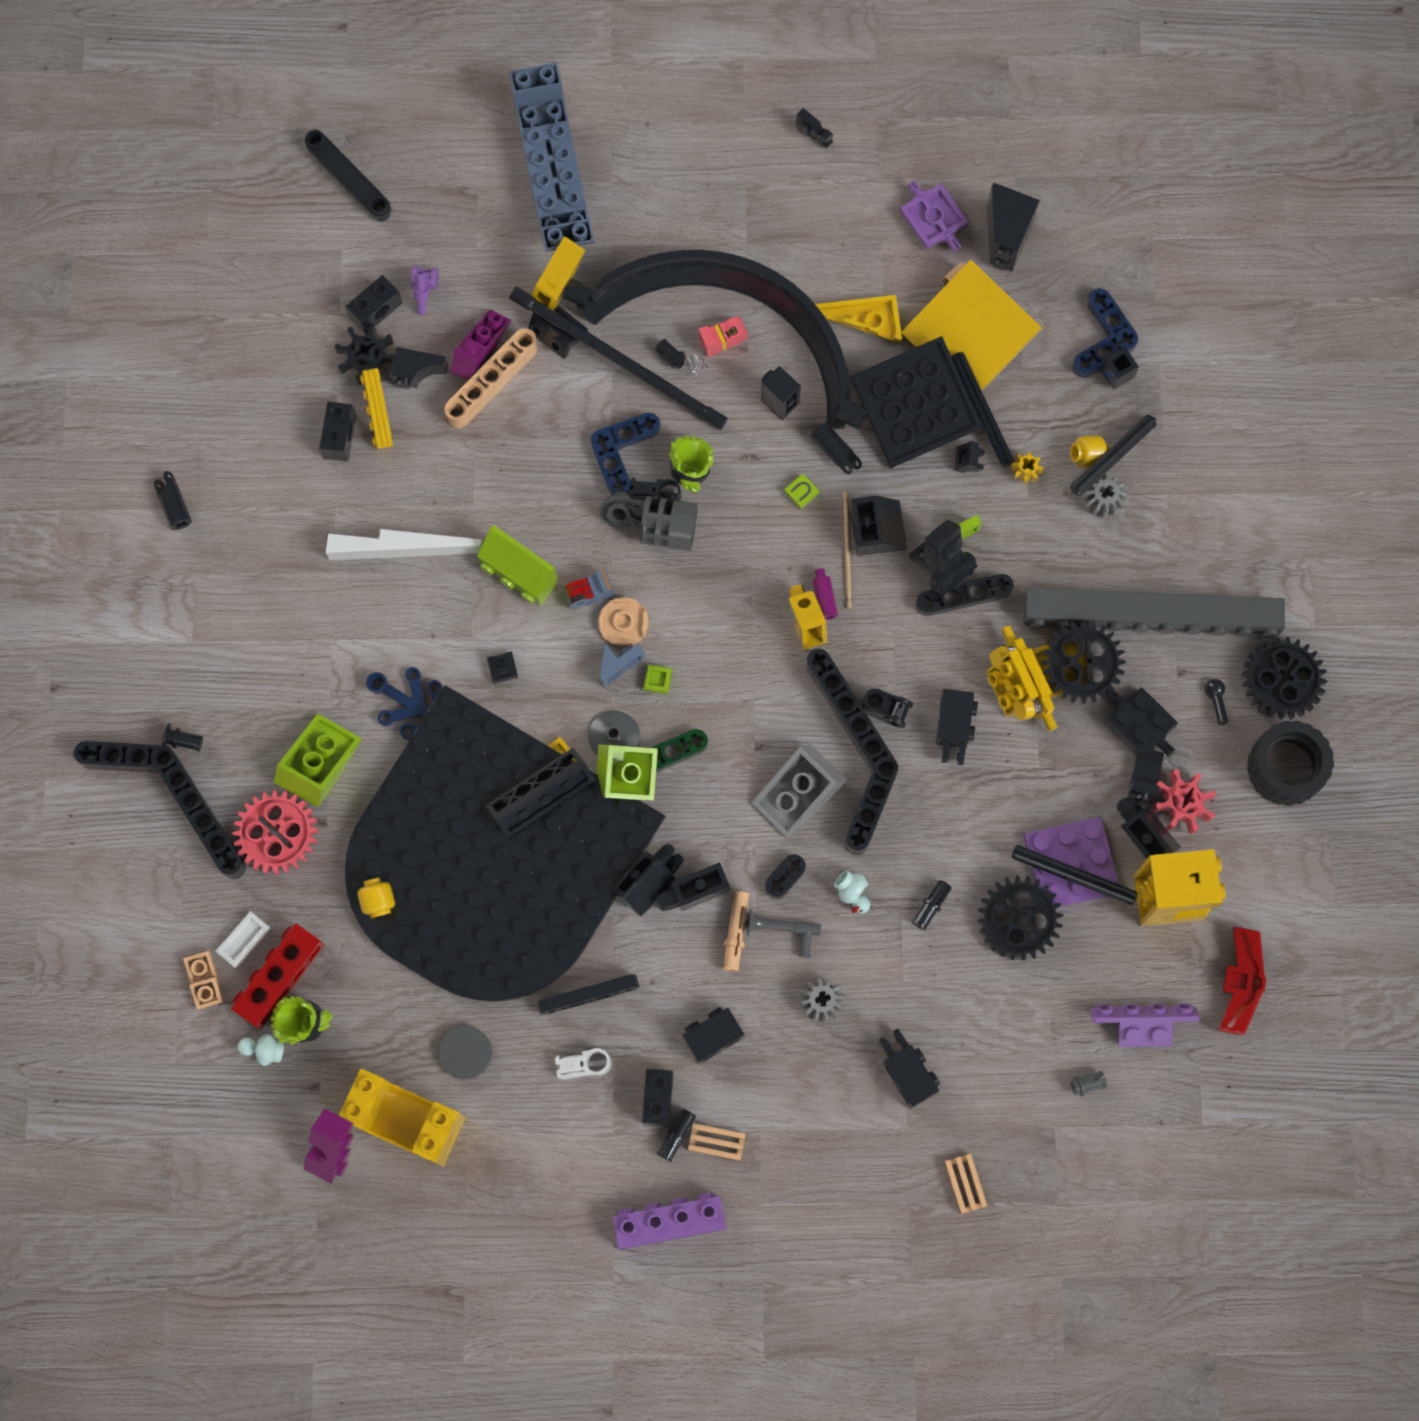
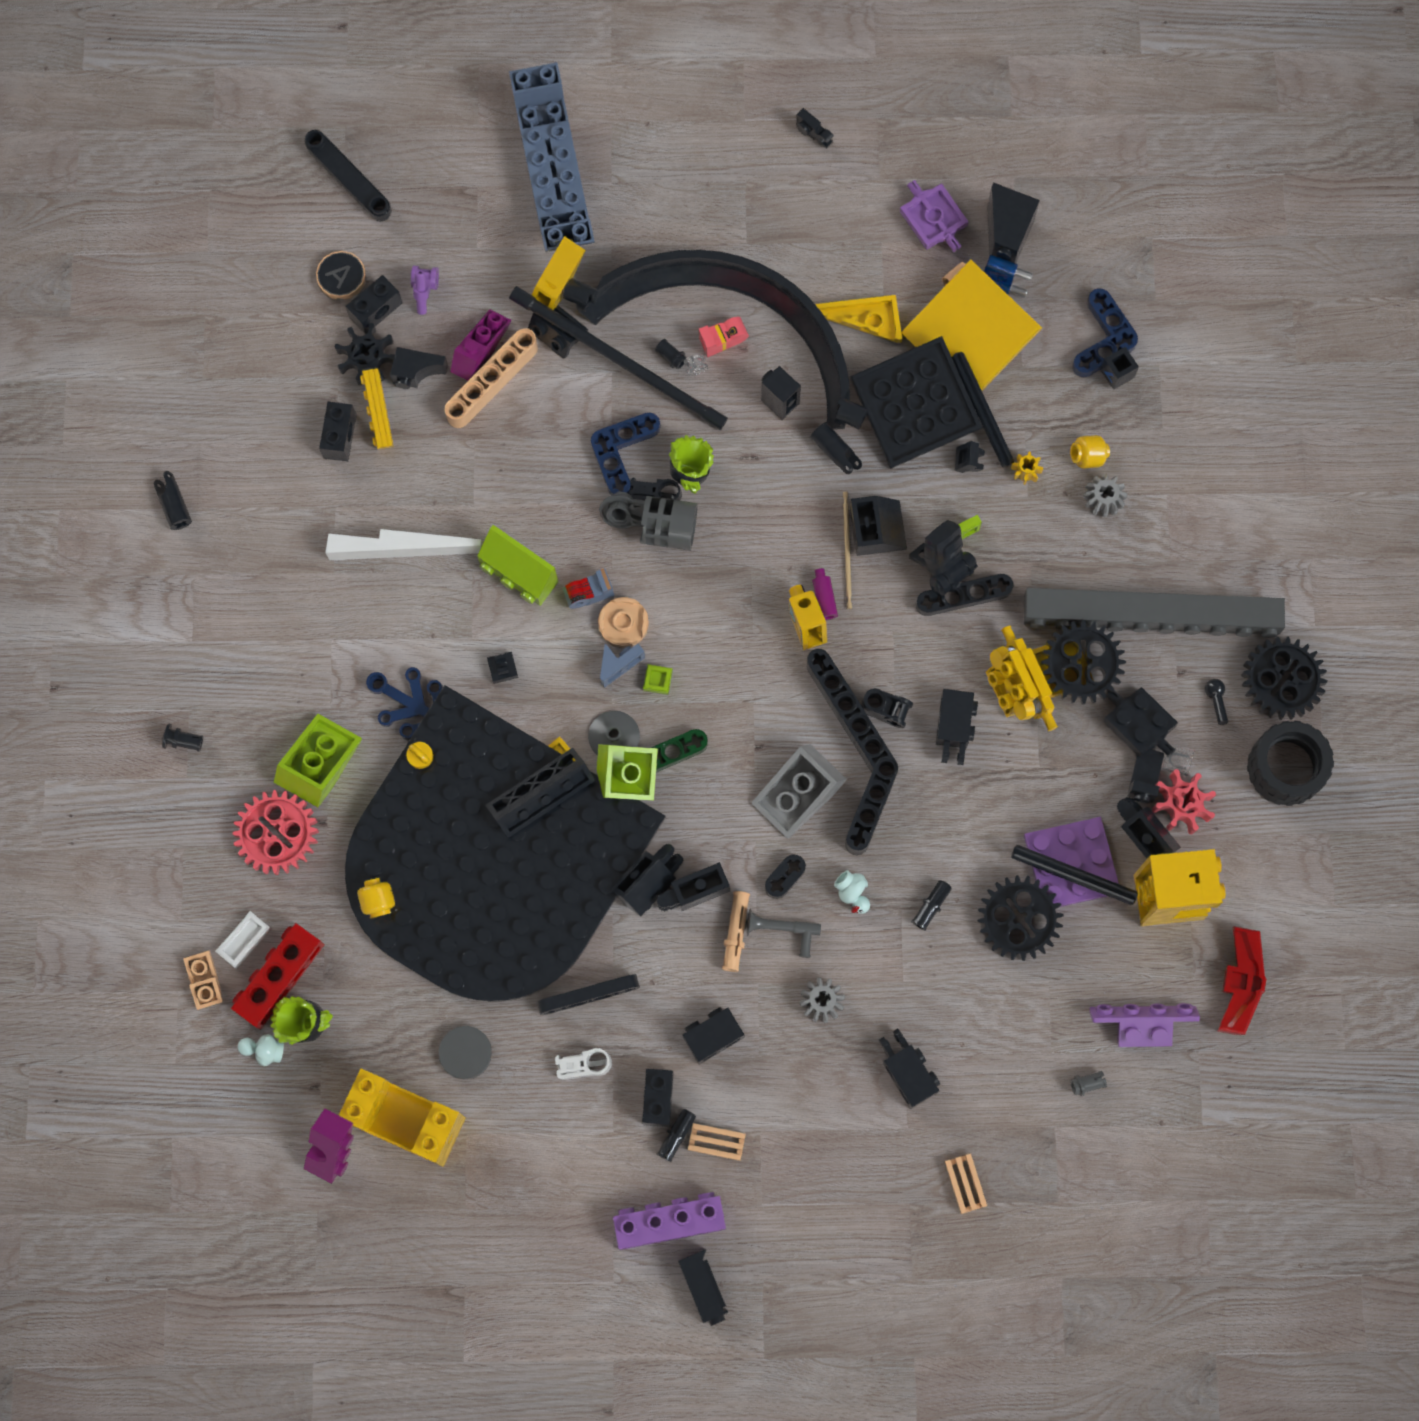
black beam [74,741,246,879] -> none
lime tile [784,474,820,510] -> none
black axle [1070,414,1157,496] -> none
none -> black tile [316,251,366,300]
none -> yellow tile [407,742,434,769]
none -> black window [678,1249,729,1326]
none -> clear blue piece [984,255,1033,298]

